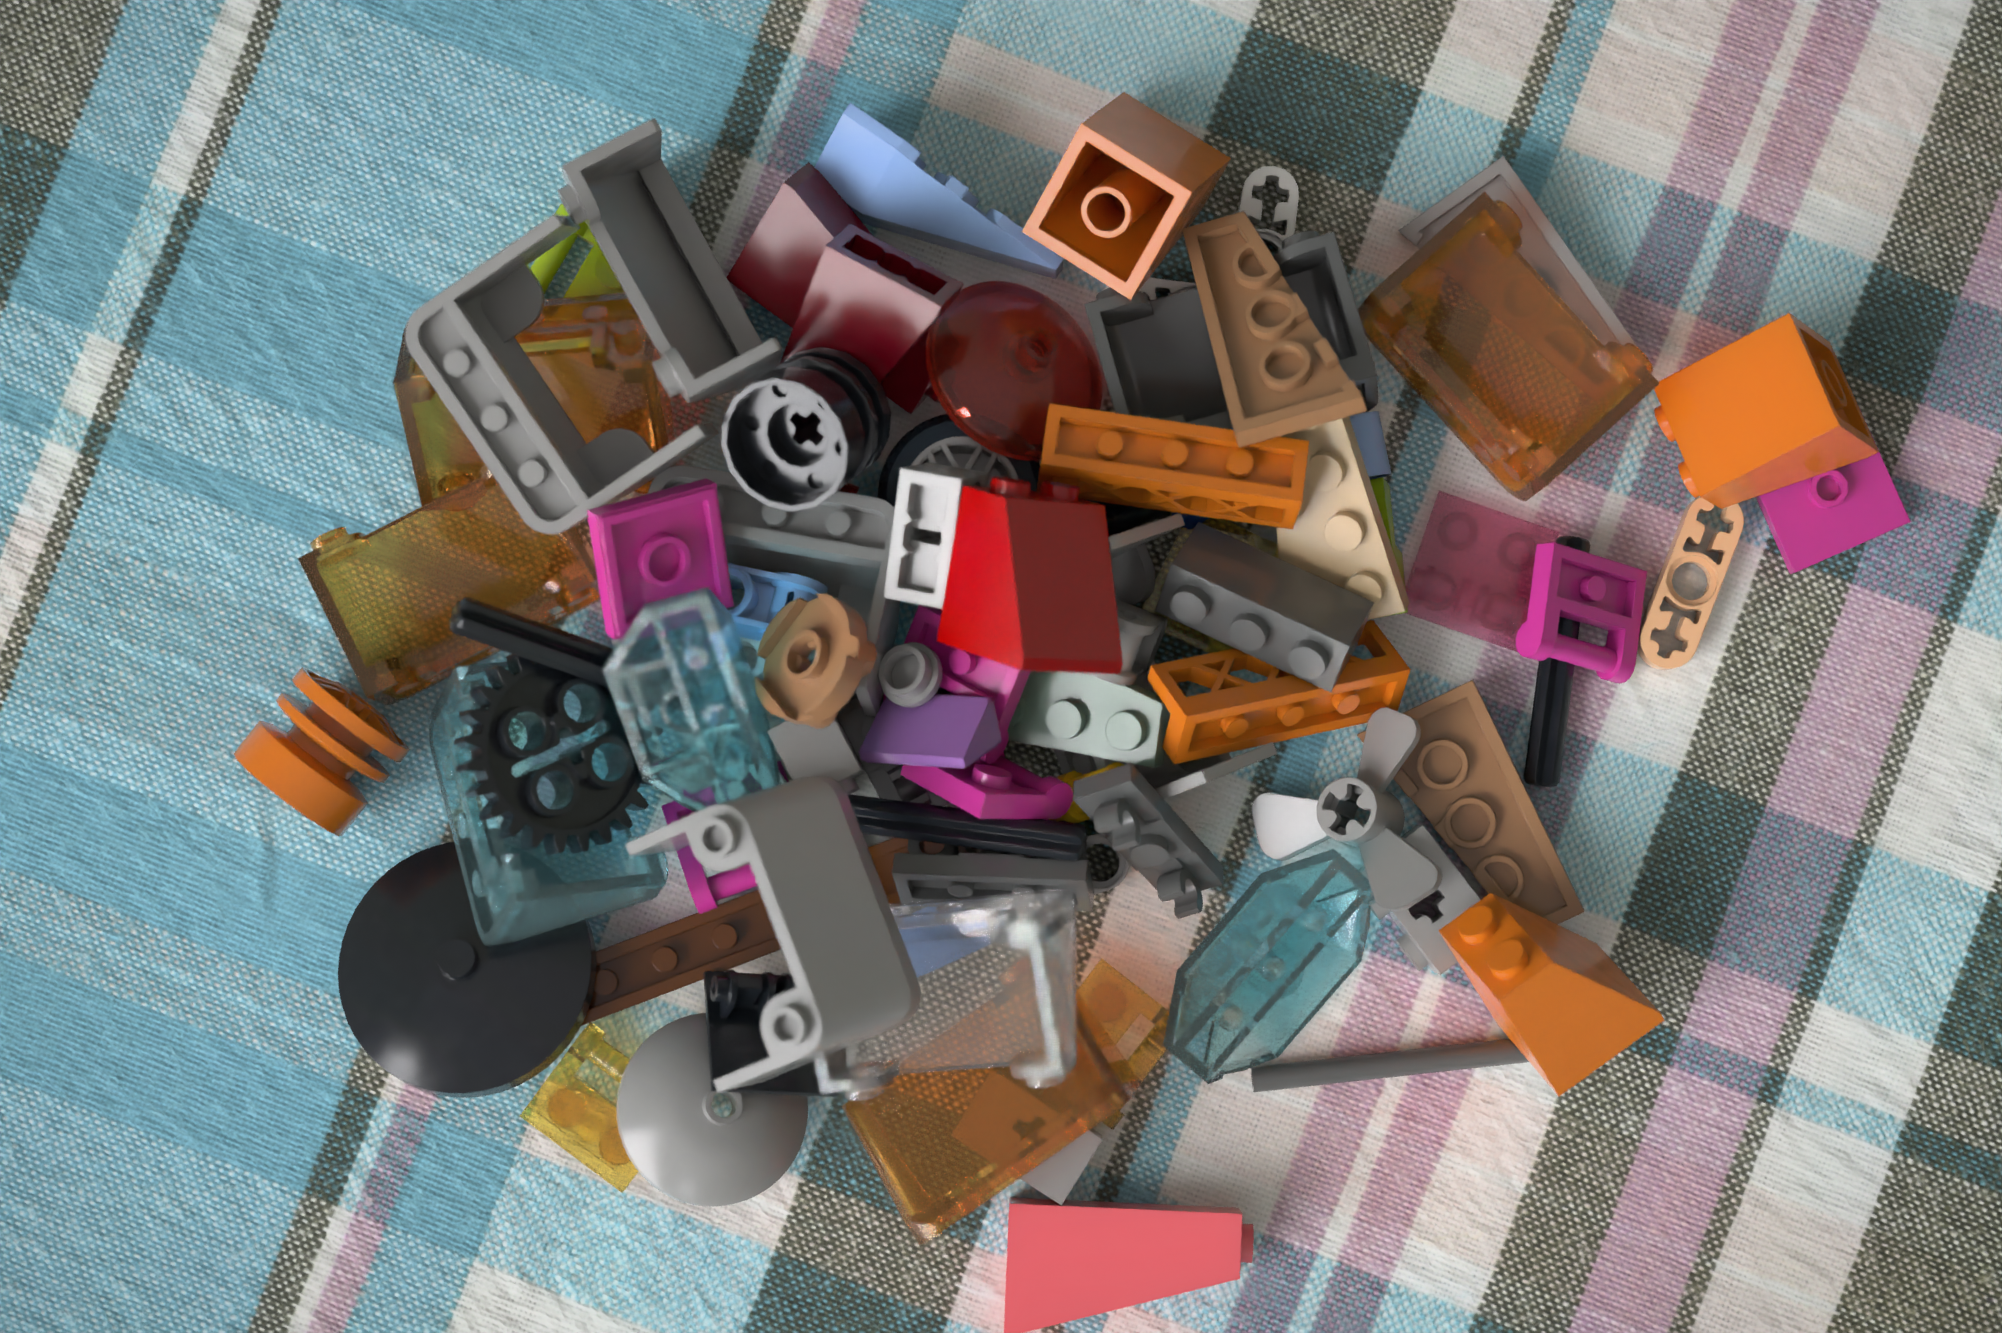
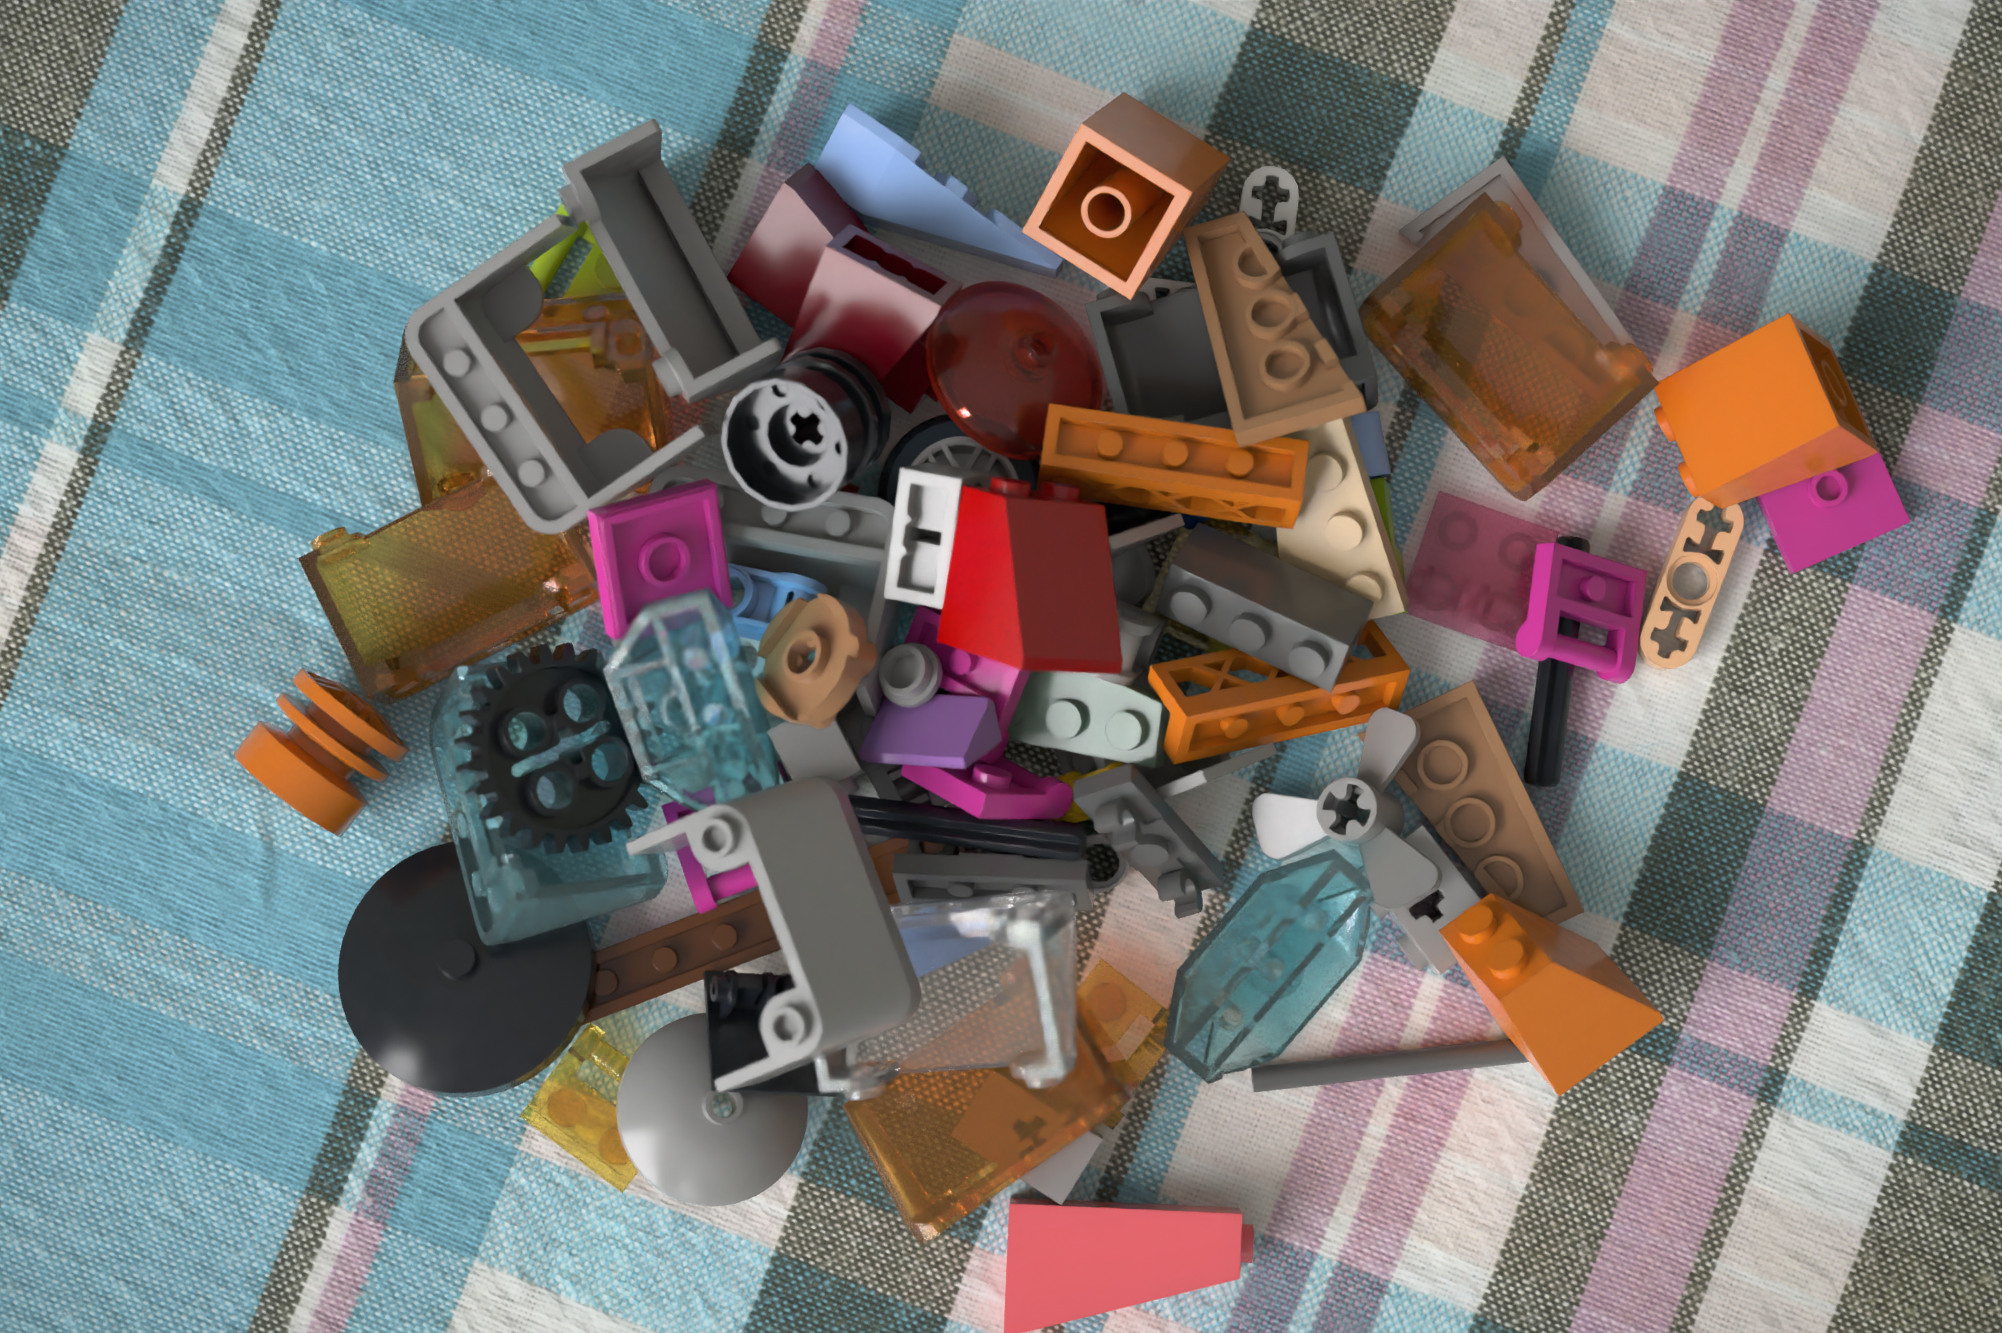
black axle [449,597,689,709] -> none

